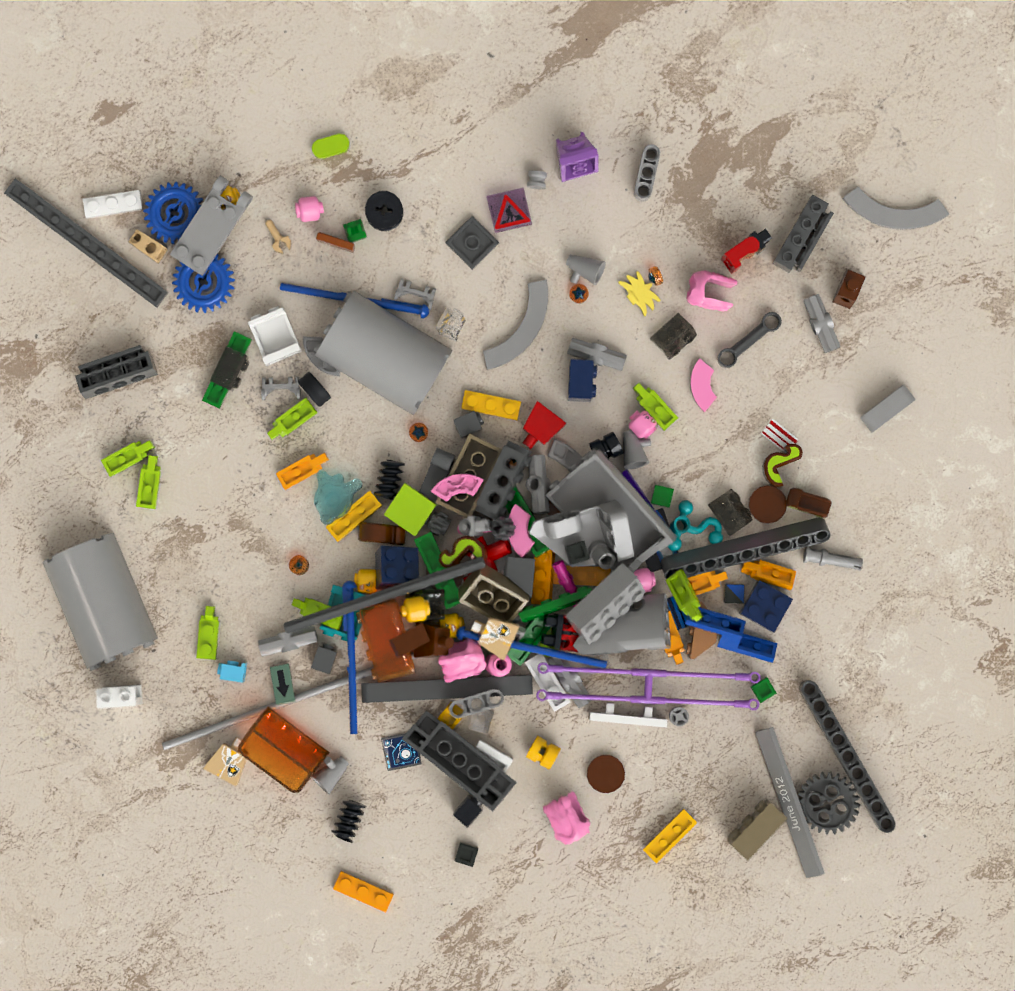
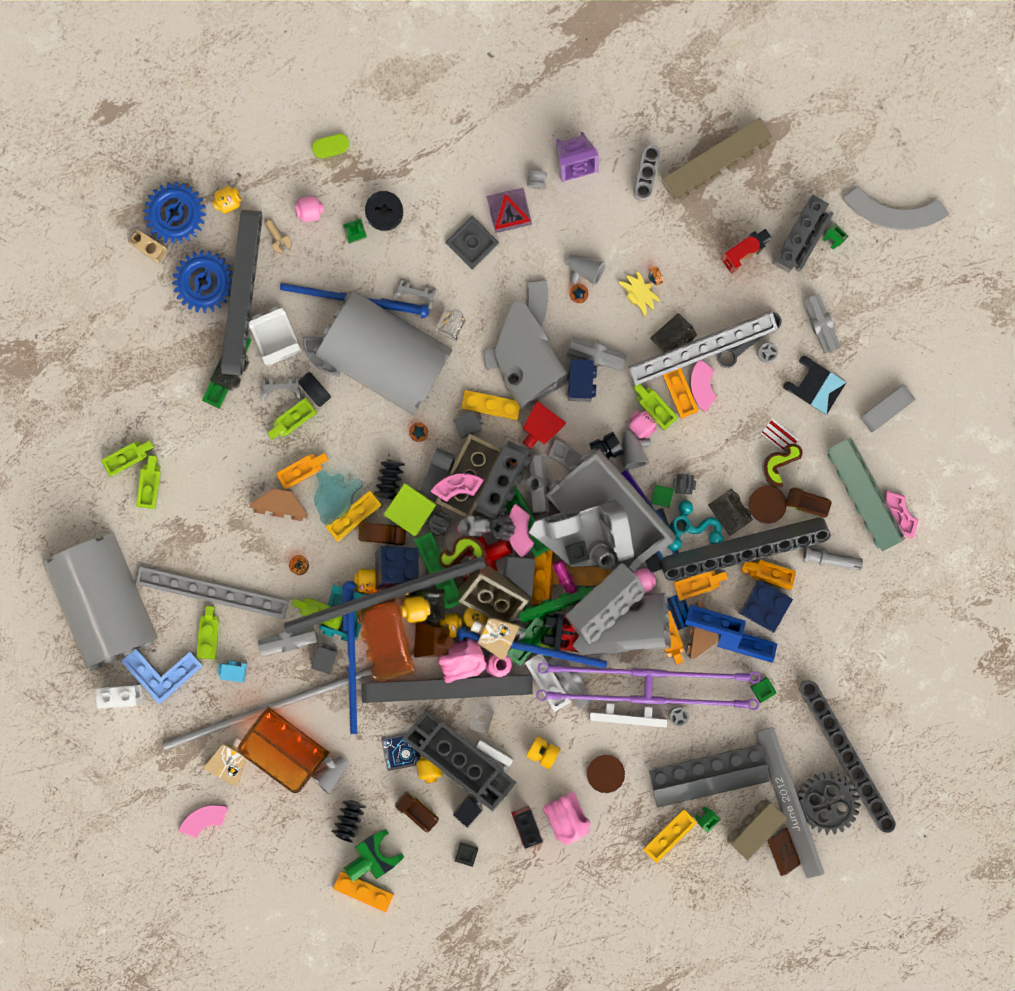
dark grey plate [4,178,168,308] -> none
dark grey brick [75,345,158,399] -> none
white plate [83,190,143,219] -> none
light grey hinge [170,175,253,276] -> none
sand green tile [270,664,296,706] -> none
dark orange tile [316,232,355,253] -> none
reddish brown tile [389,623,430,658] -> none
yellow slope [437,701,463,730] -> none
light grey beam [449,689,504,718] -> none
lime hinge [665,569,703,621] -> none
bright pink piece [686,270,737,311] -> none
tile [724,584,745,604] -> none
reddish brown torso [832,269,866,309] -> none
none -> light blue plate [121,648,203,704]
none -> light grey tile [135,565,289,619]
none -> bright pink tile [179,805,228,838]
none -> dark grey beam [221,210,262,375]
none -> medium nougat slope [249,488,308,521]
none -> green connector [343,829,404,882]
none -> reddish brown animal [395,791,439,832]
none -> yellow head [416,756,443,783]
none -> yellow head [463,607,488,628]
none -> light grey panel [494,302,569,409]
none -> black hips [511,806,543,849]
none -> tile [628,311,778,385]
none -> dark grey slope [649,745,770,808]
none -> dark tan brick [662,118,772,200]
none -> light orange plate [662,368,699,419]
none -> dark grey gear [673,474,696,495]
none -> green tile [695,807,721,833]
none -> light grey wheel [757,343,778,363]
none -> reddish brown tile [767,828,801,876]
none -> black flag [783,356,847,415]
none -> green tile [823,223,849,249]
none -> sand green brick [828,437,906,551]
none -> bright pink tile [885,491,919,538]

